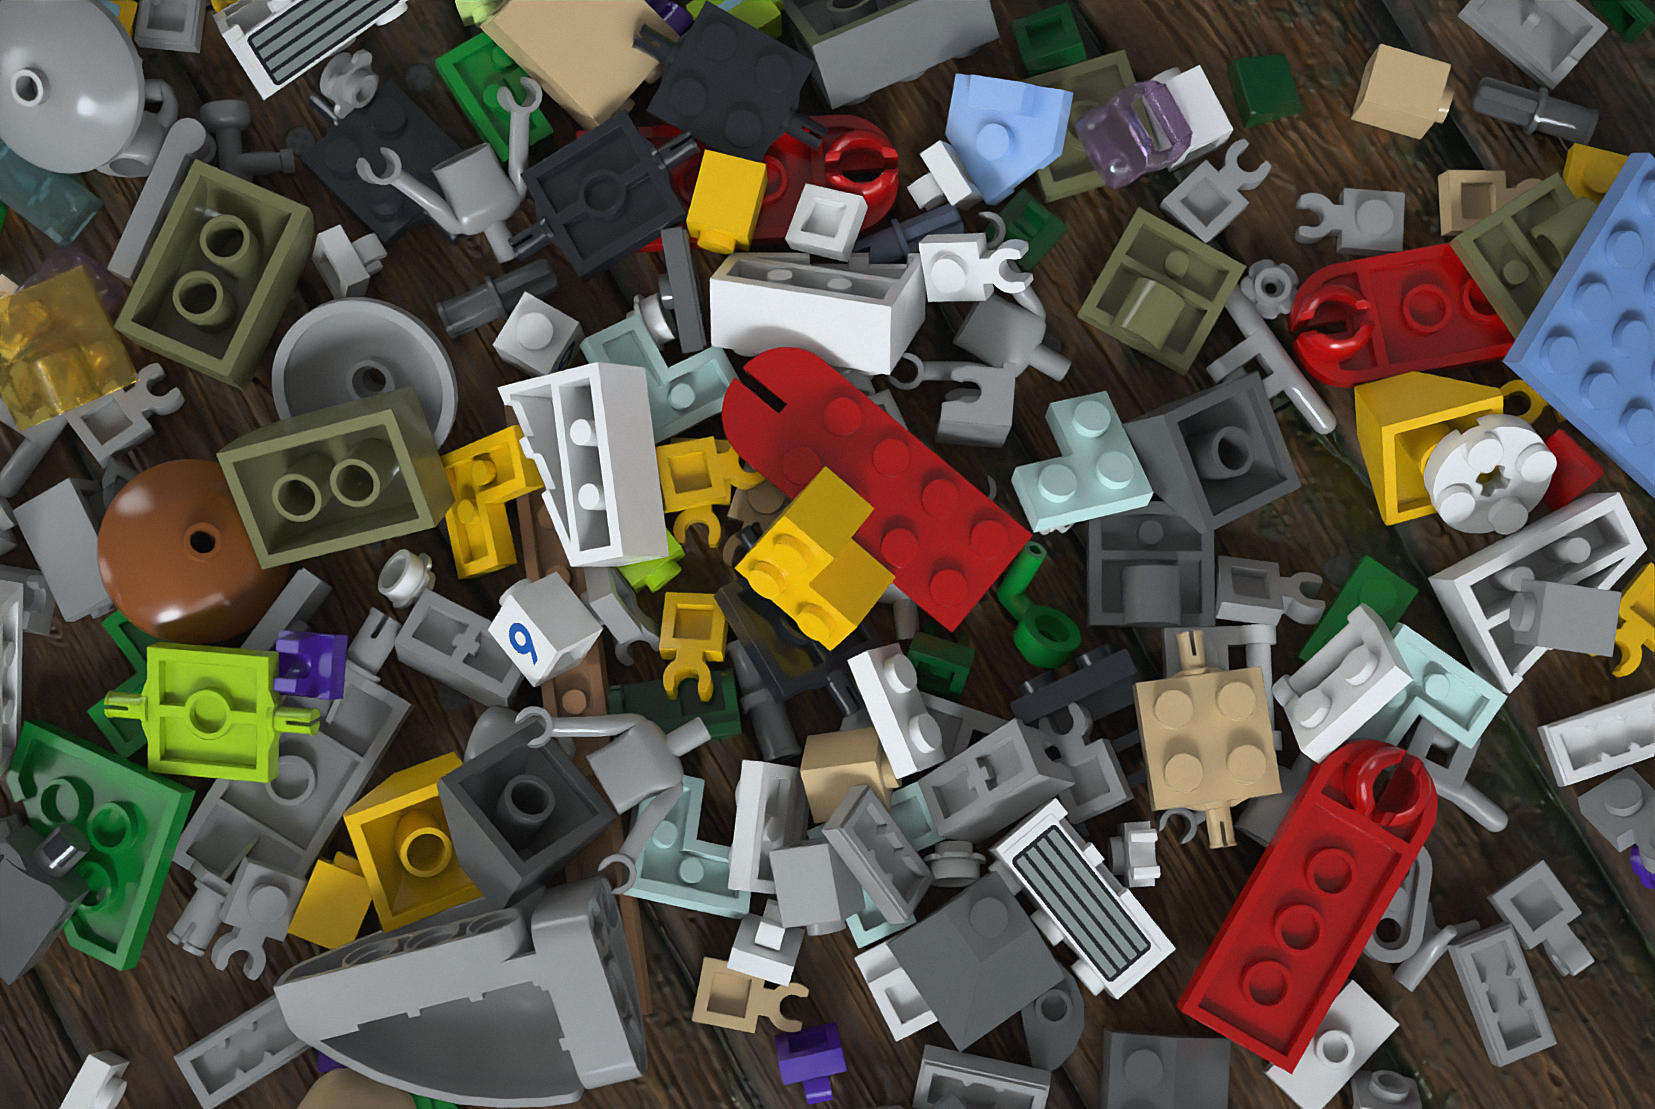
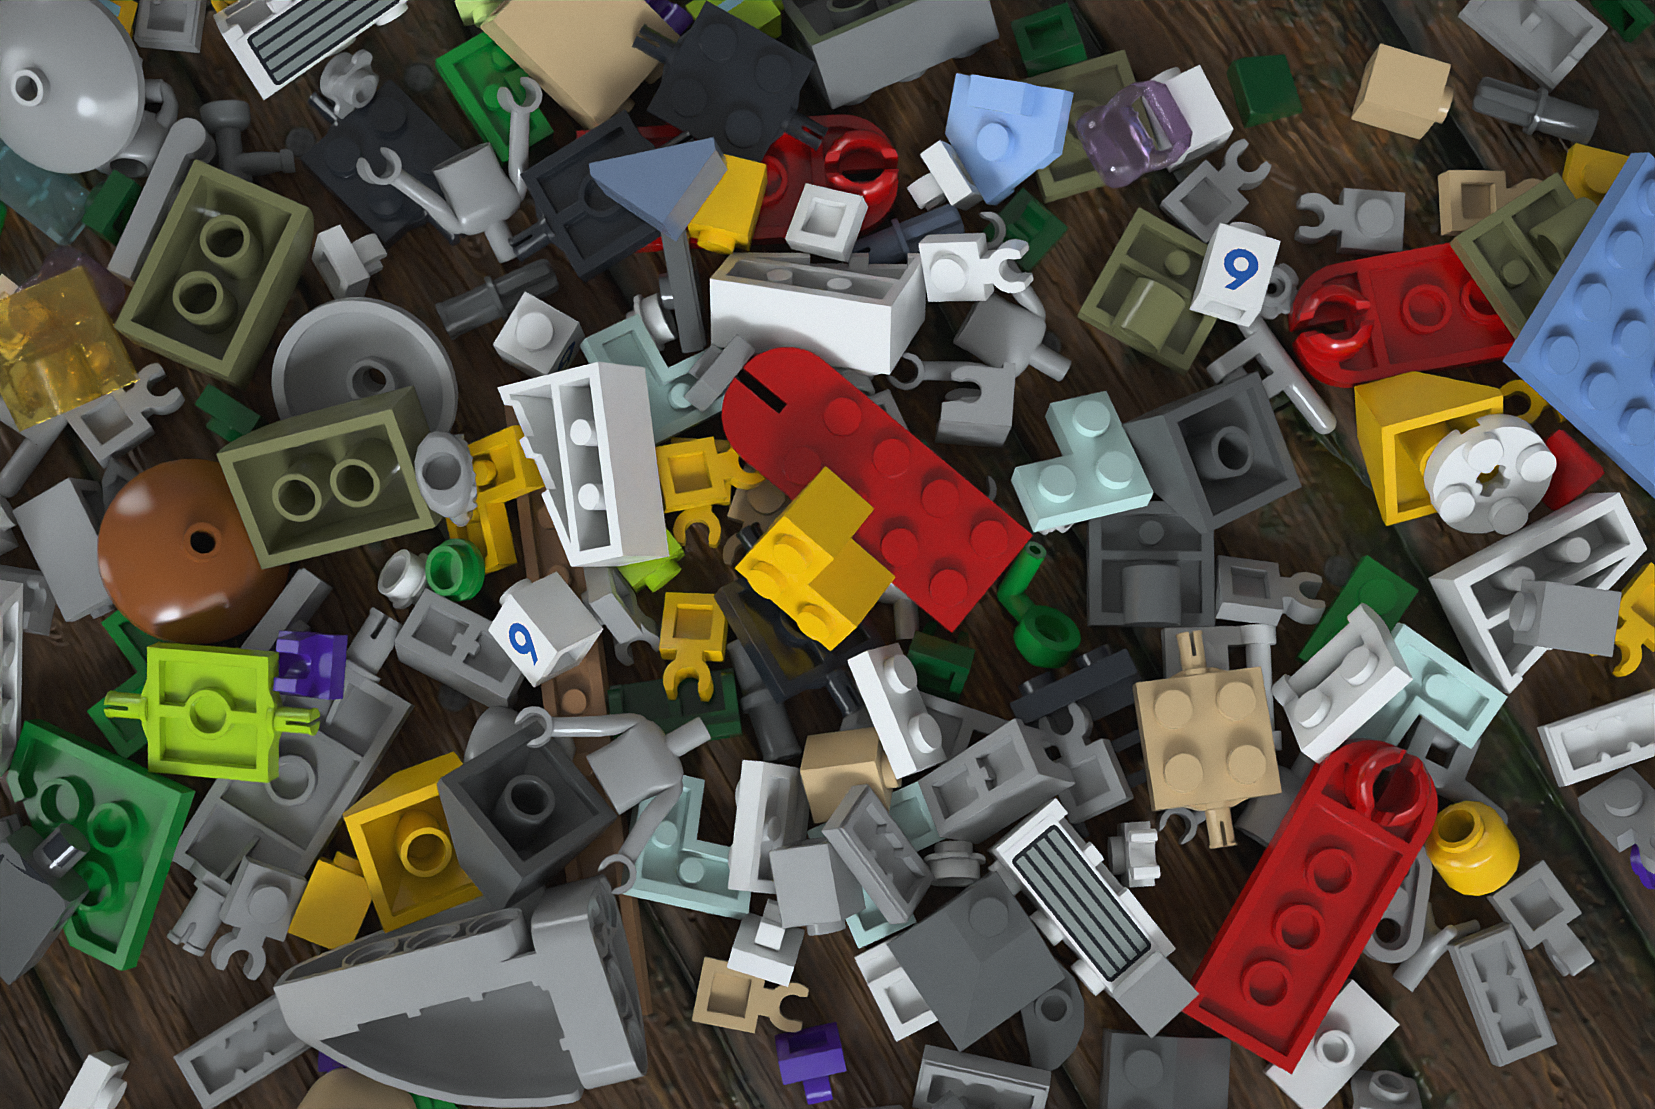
none -> dark green plate [81,169,143,248]
none -> dark green plate [195,383,270,443]
none -> light grey piece [414,431,478,527]
none -> green plate [425,538,485,602]
none -> sand blue slope [589,137,728,241]
none -> light grey plate [684,334,756,413]
none -> light grey slope [1111,950,1199,1039]
none -> white brick [1189,222,1281,327]
none -> yellow head [1424,801,1520,896]

